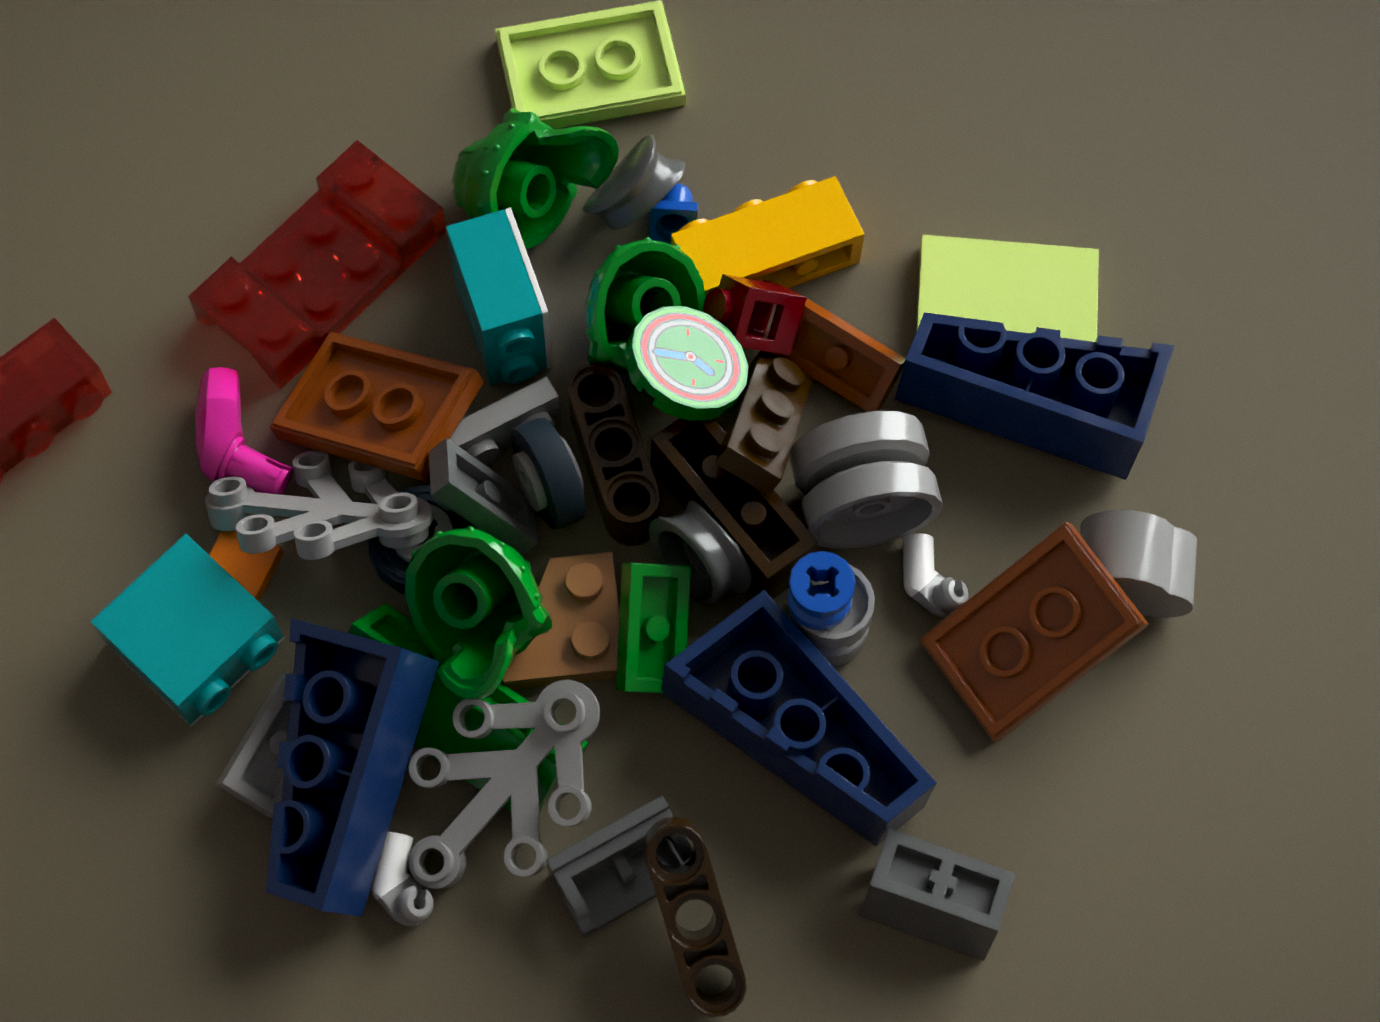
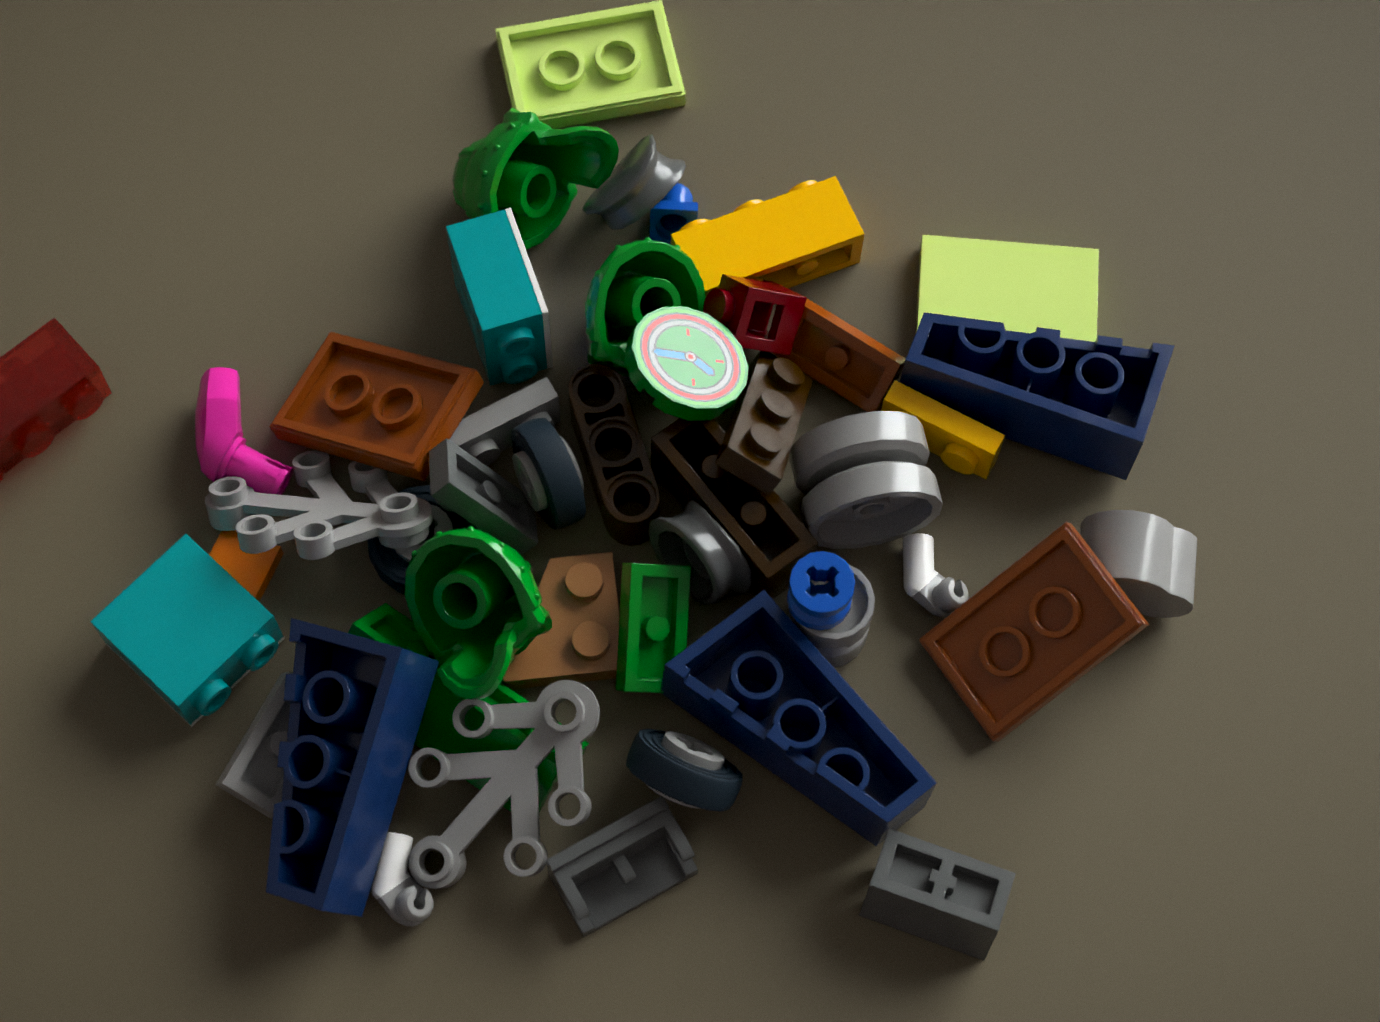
clear red piece [188,140,446,390] -> none
dark brown beam [644,816,746,1017] -> none
none -> black wheel [626,729,743,812]
none -> yellow plate [881,380,1005,479]

